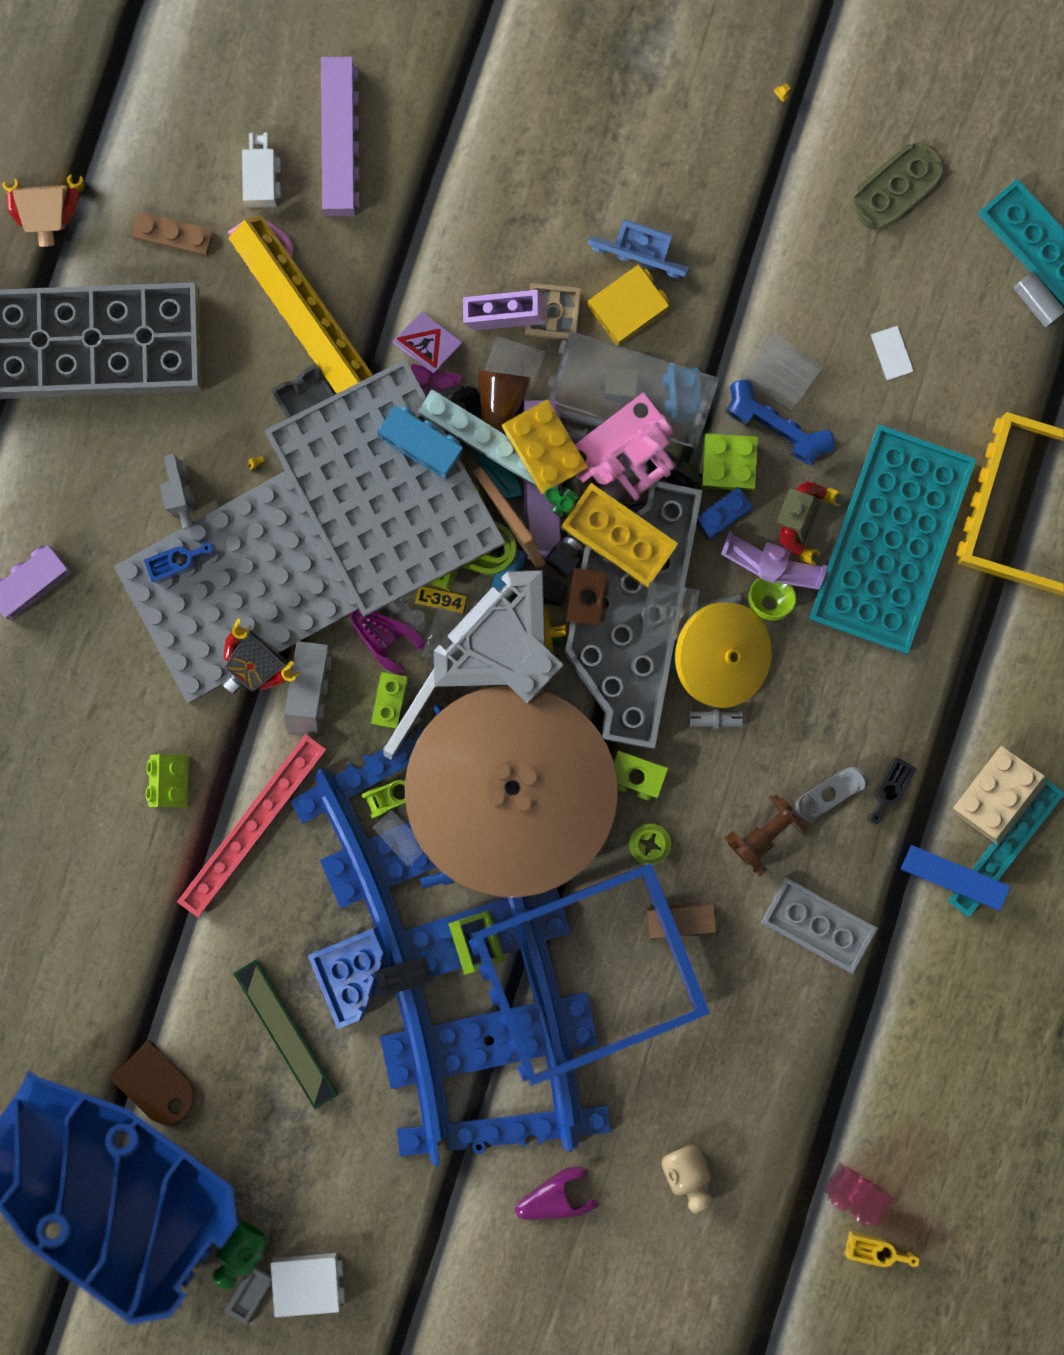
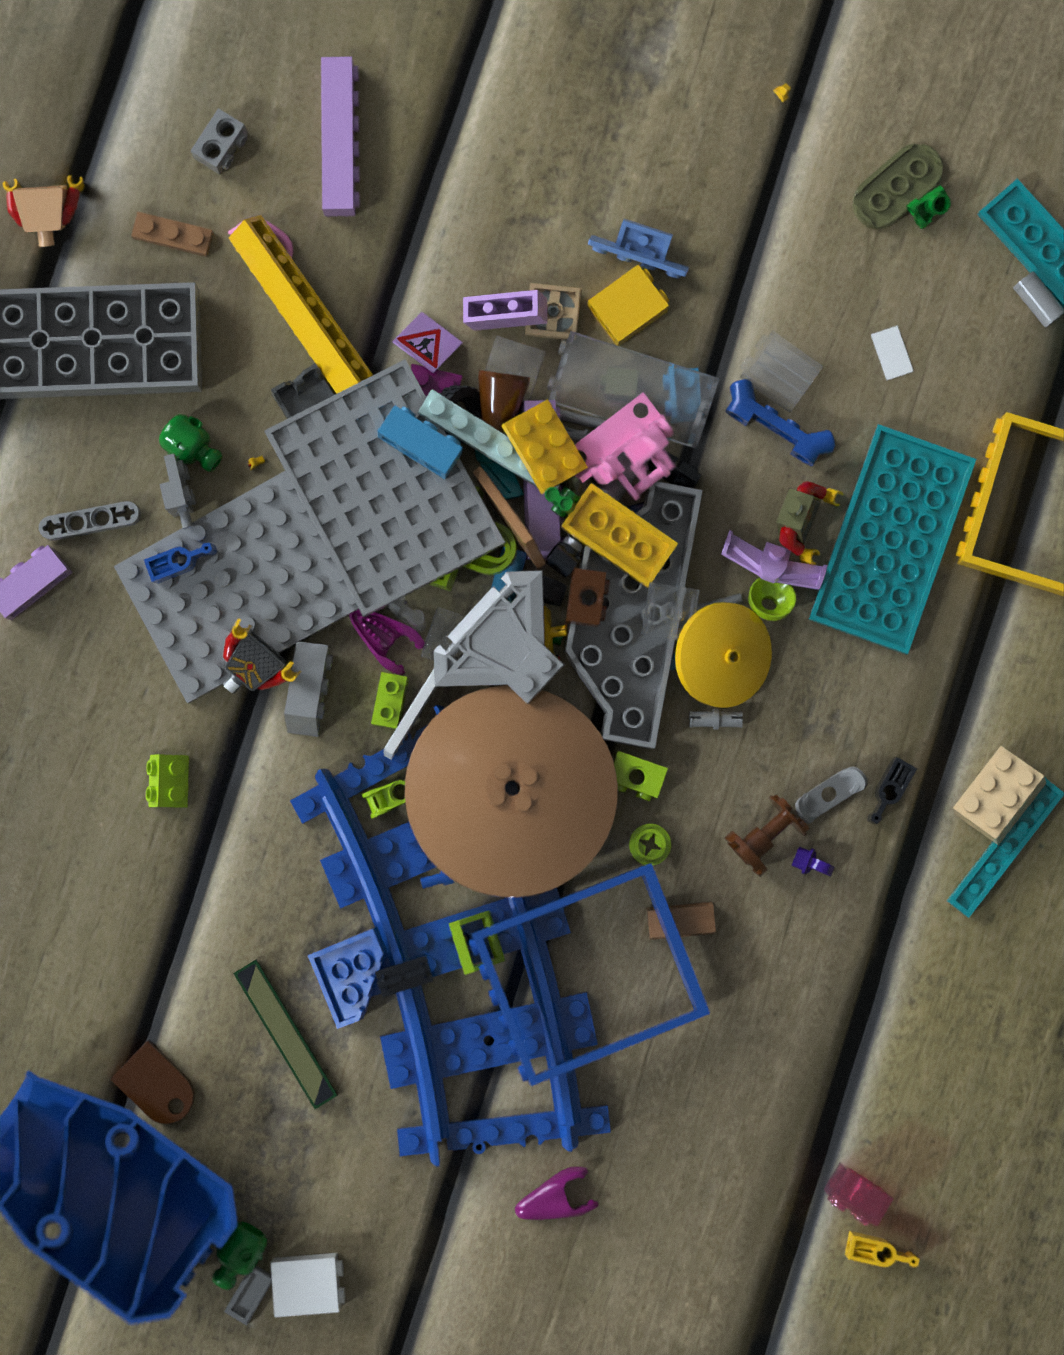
coral plate [177,734,327,918] -> none
white brick [242,132,281,208] -> none
clear plate [372,810,424,866] -> none
yellow sticker [415,587,467,614] -> none
tan piece [661,1144,713,1214] -> none
blue brick [696,488,753,541] -> none
lime brick [701,434,758,493] -> none
light grey tile [760,877,878,974] -> none
blue tile [901,845,1011,912] -> none
none -> light grey beam [39,501,141,541]
none -> green piece [159,414,223,472]
none -> light grey brick [191,108,248,175]
none -> dark purple piece [792,847,835,877]
none -> green plate [906,186,951,230]

